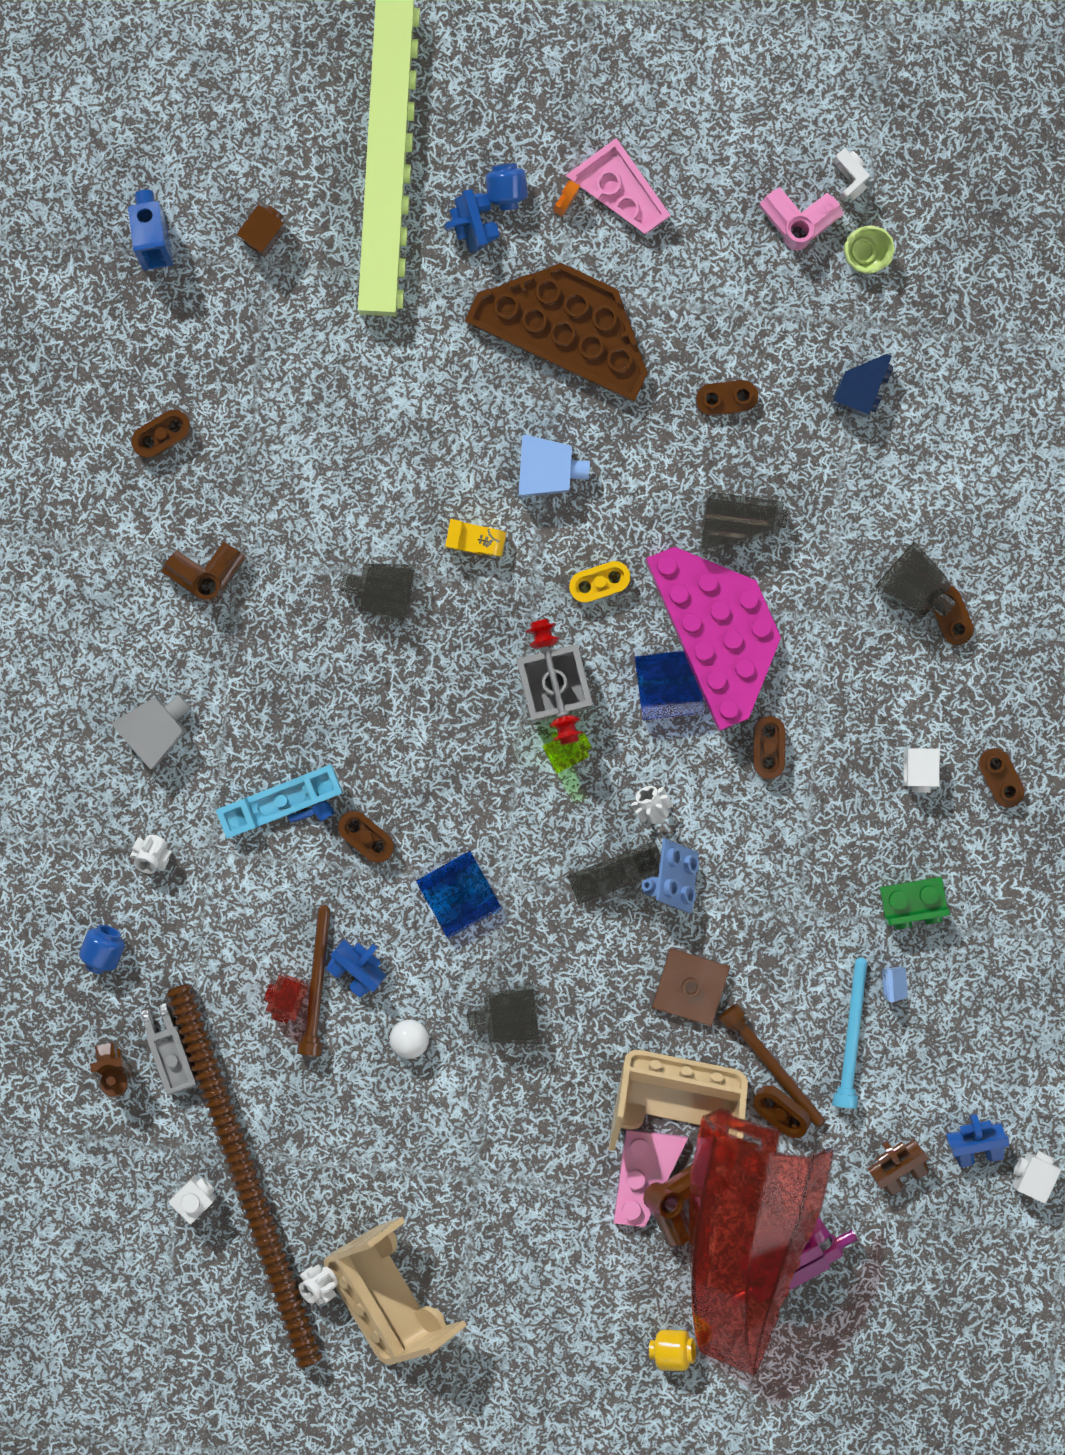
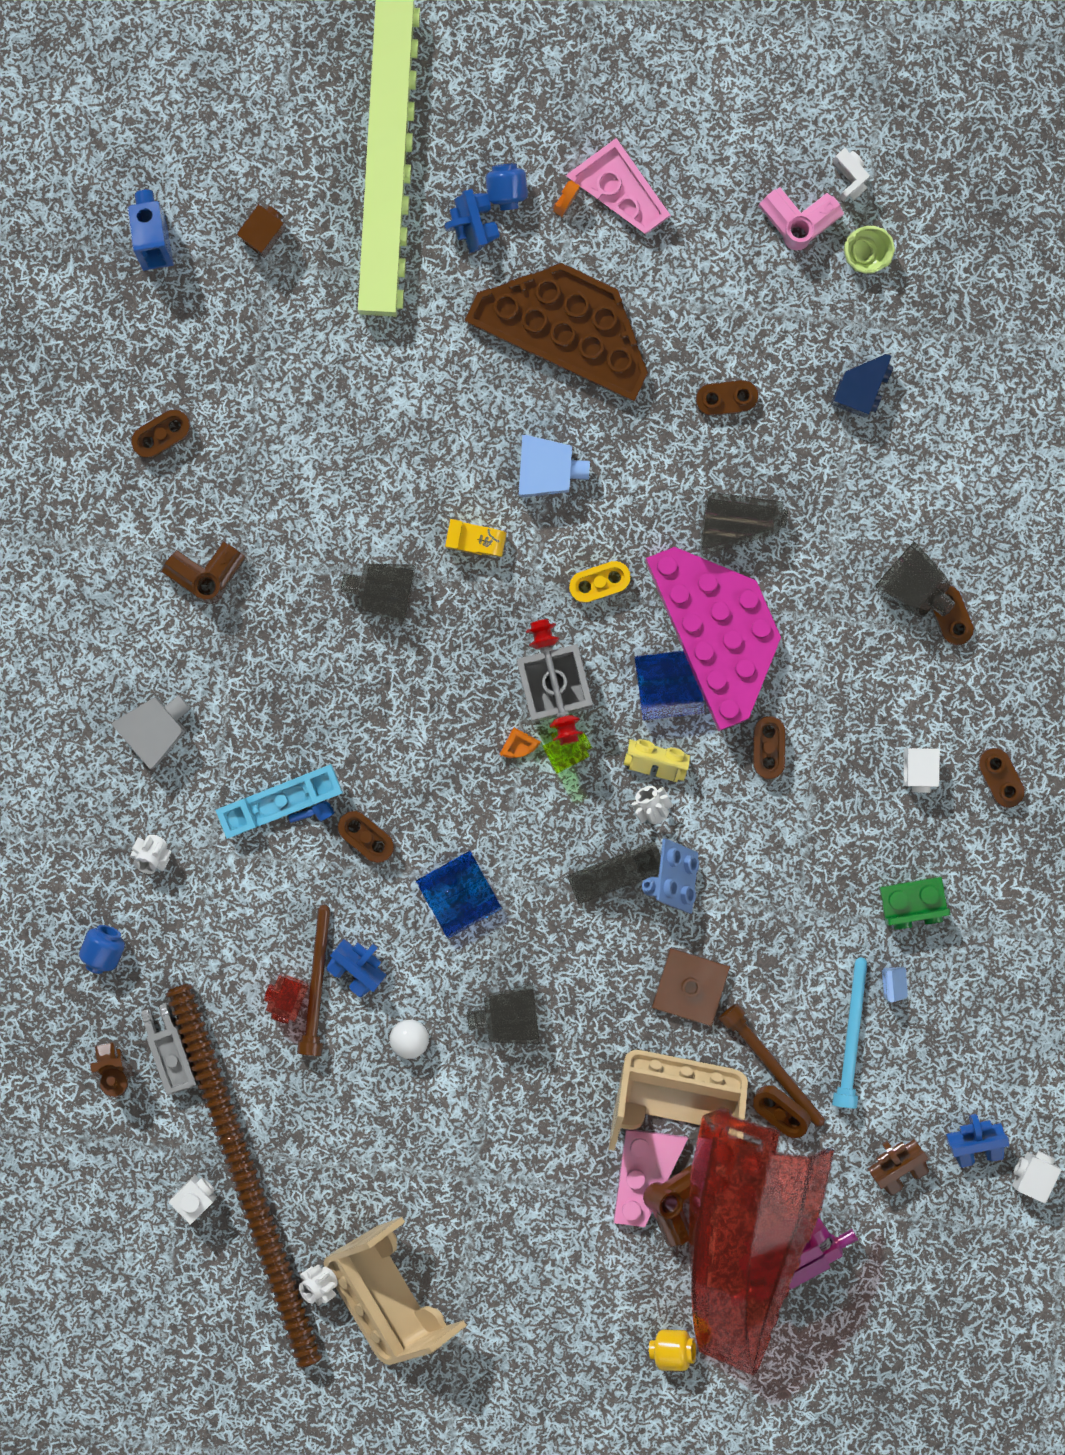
none -> orange tile [499,727,541,758]
none -> light yellow hinge [623,739,690,783]

